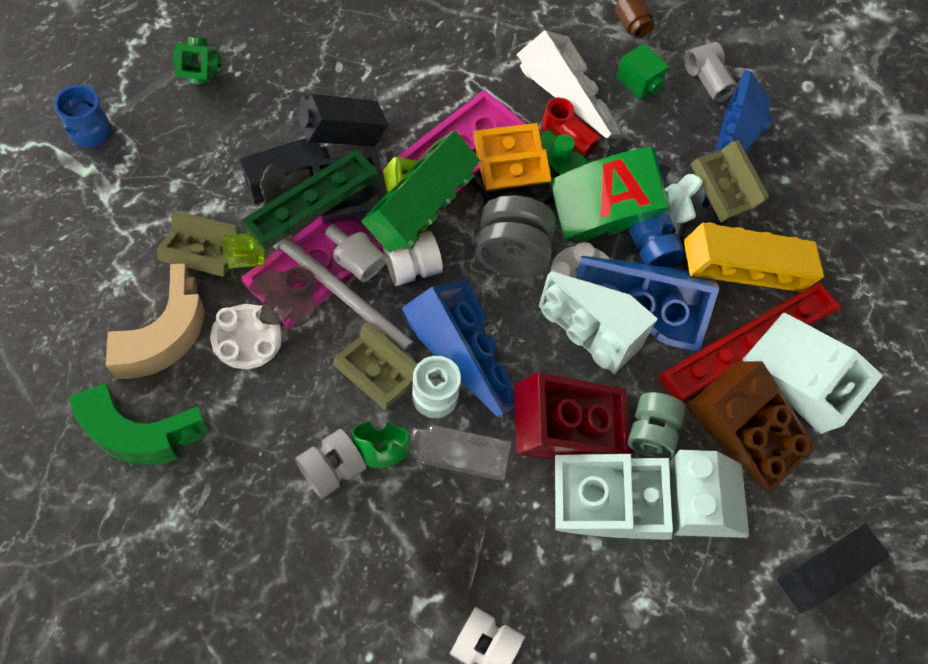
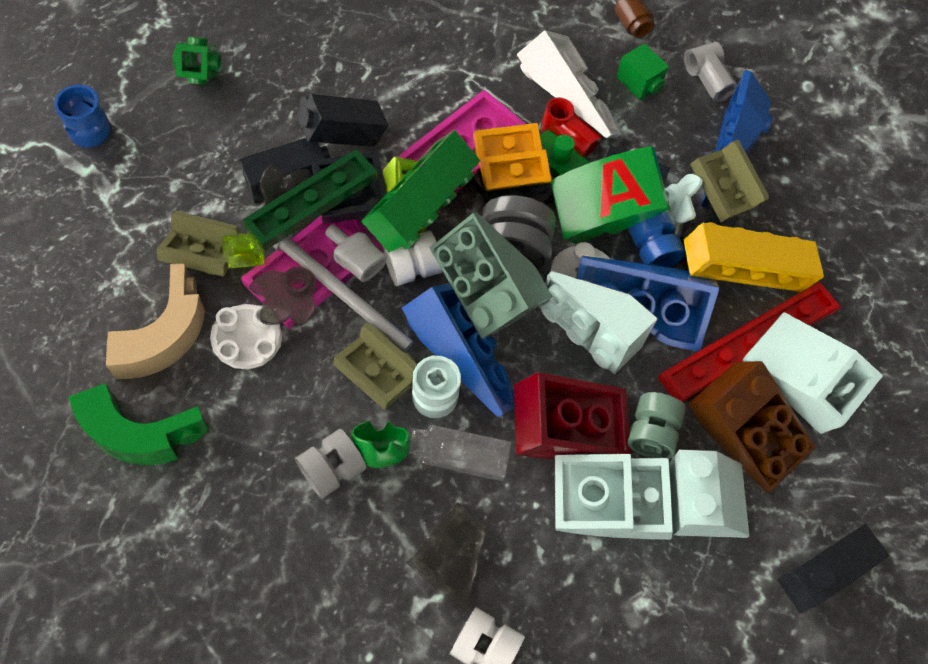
none -> sand green slope [430,212,553,339]

